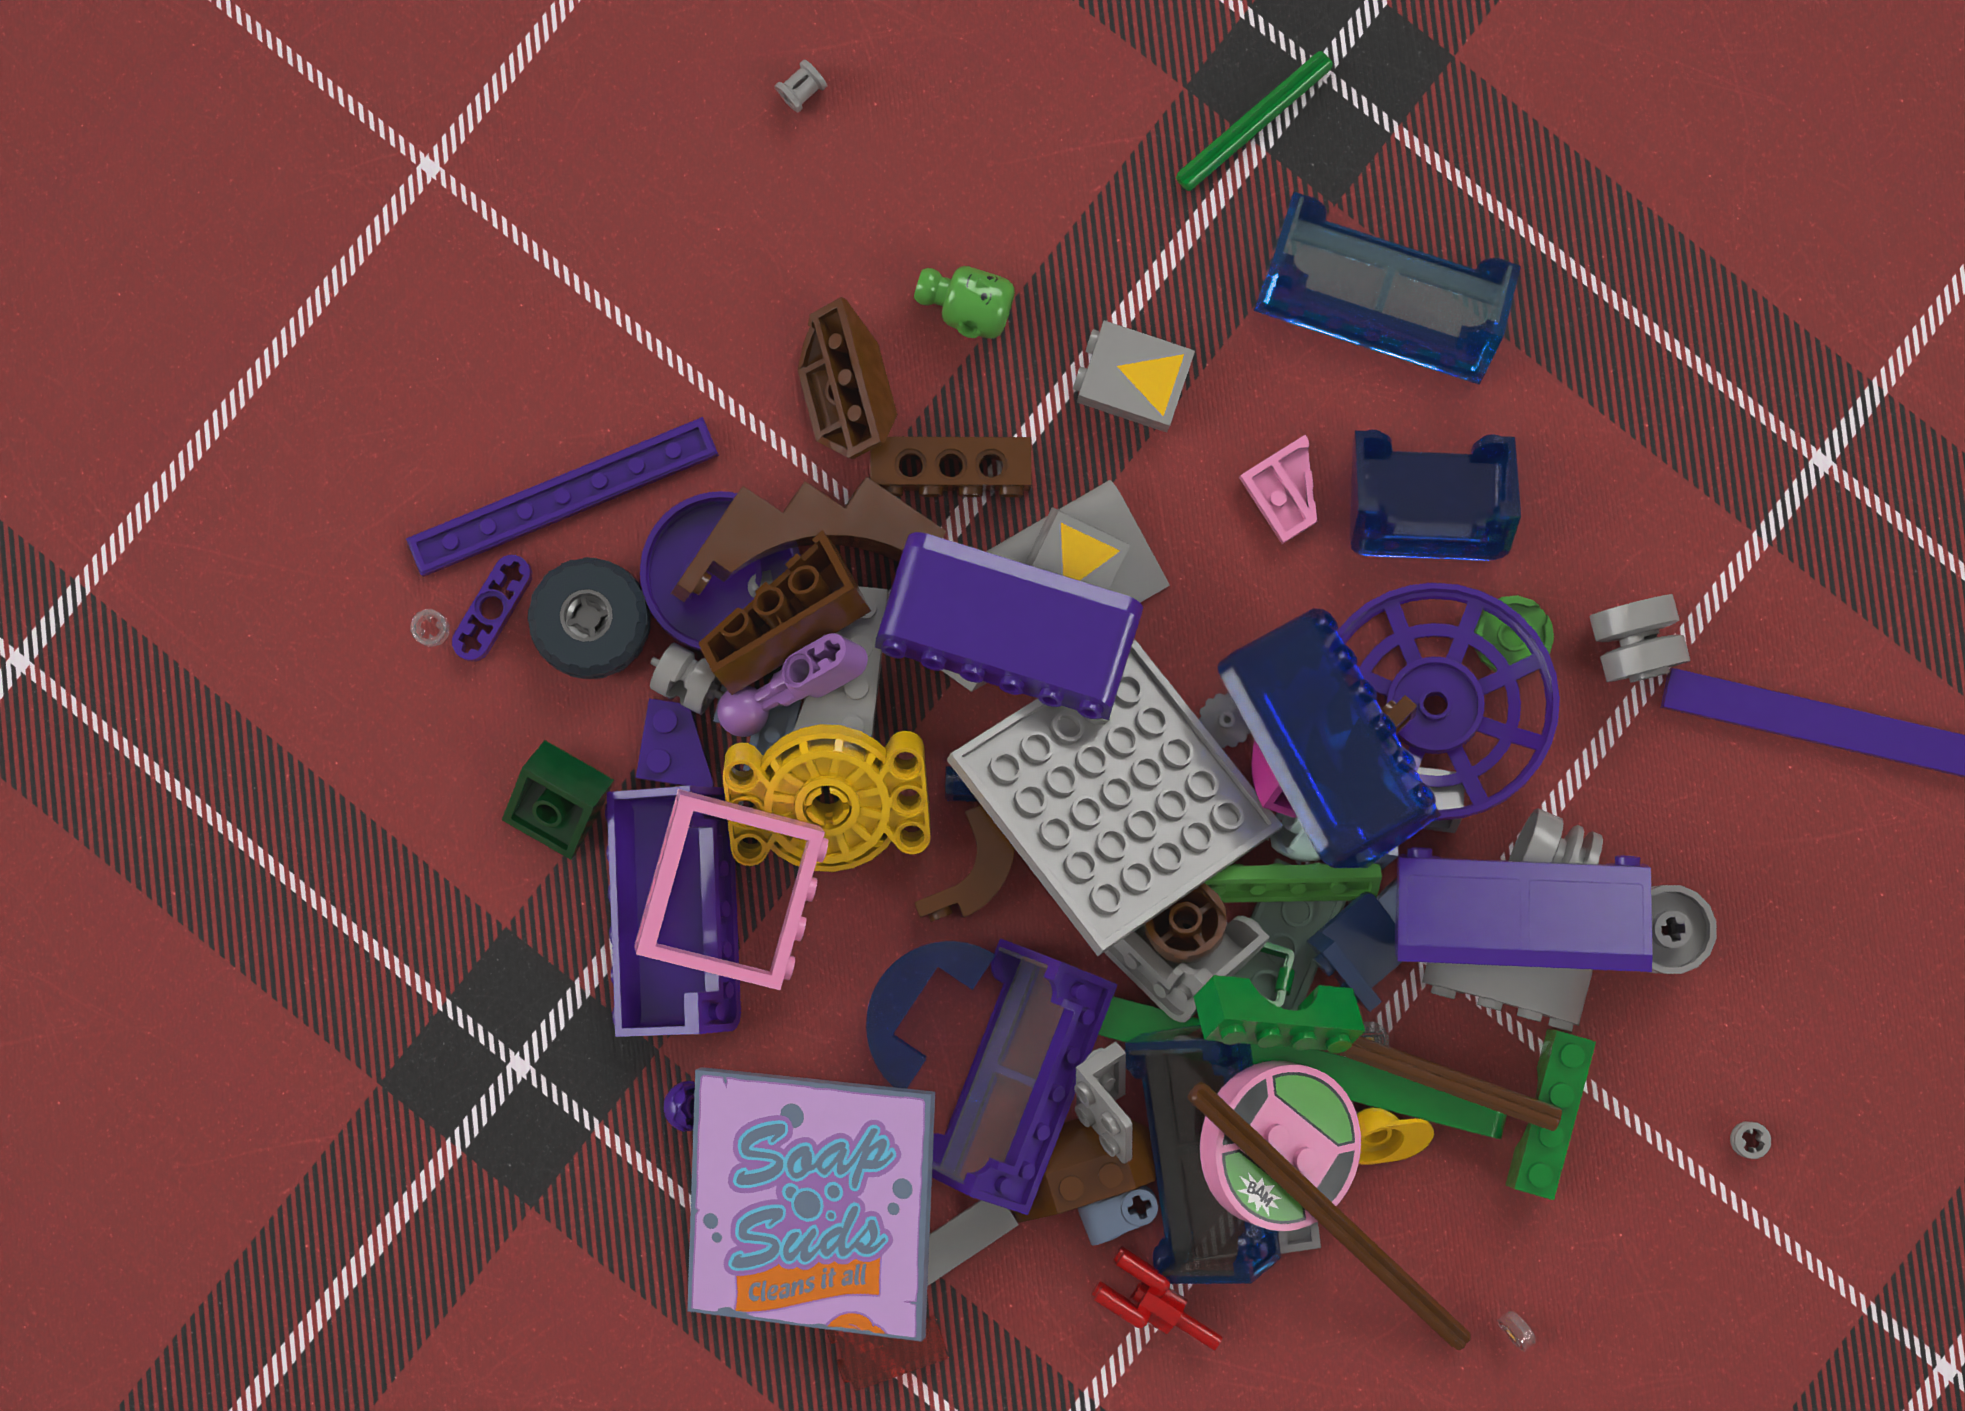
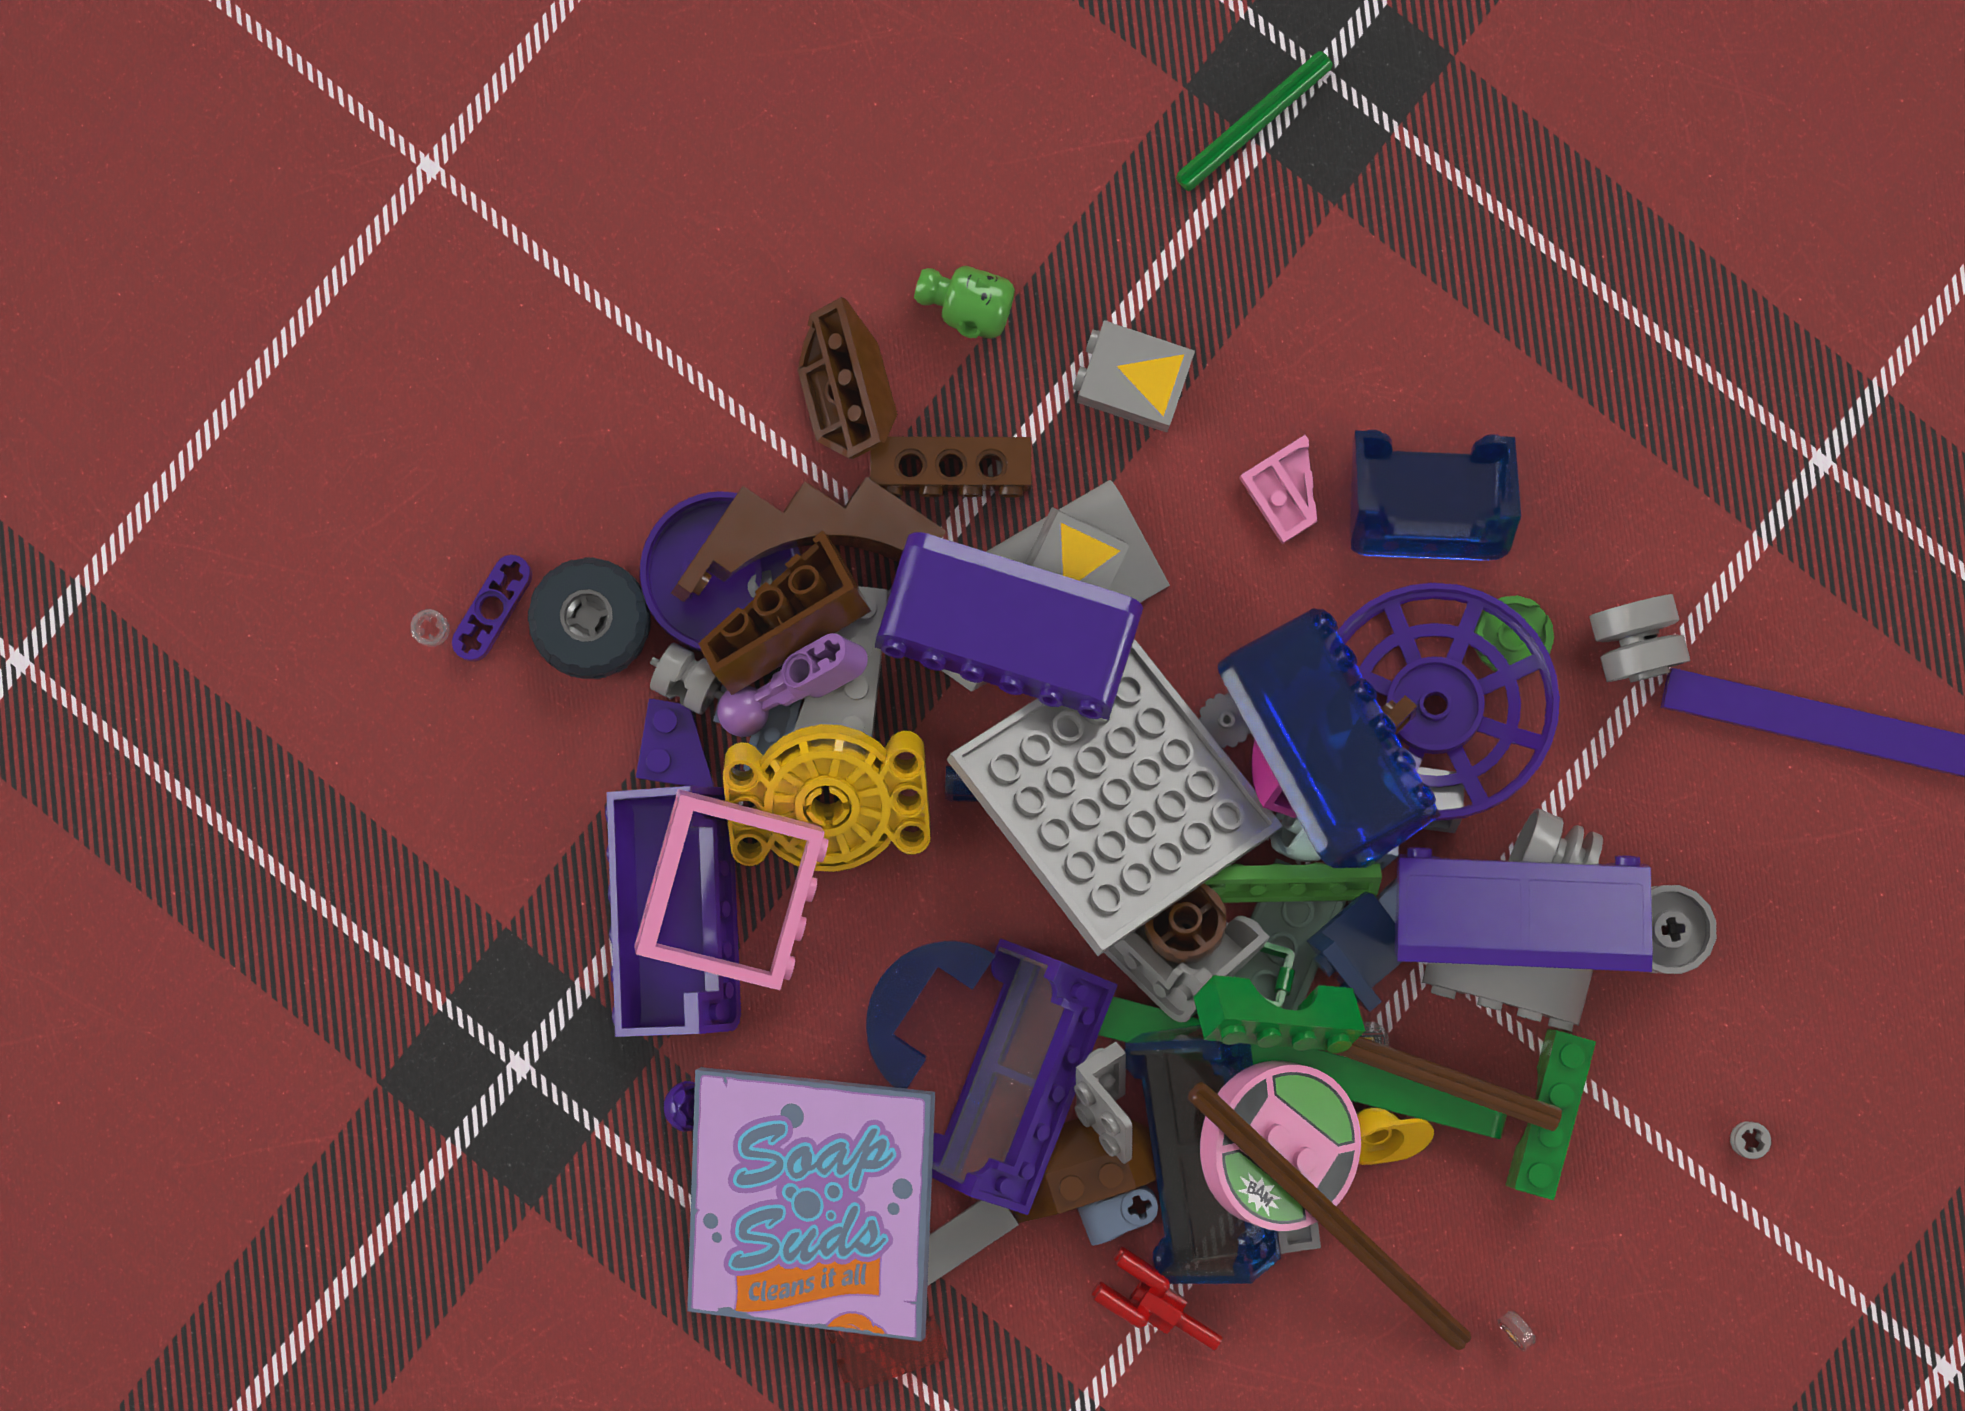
dark purple tile [406,417,719,577] -> none
dark green slope [502,740,614,860] -> none
light grey bush [774,59,828,113] -> none
reddish brown arch [914,805,1015,922] -> none
windscreen [1254,192,1521,385] -> none

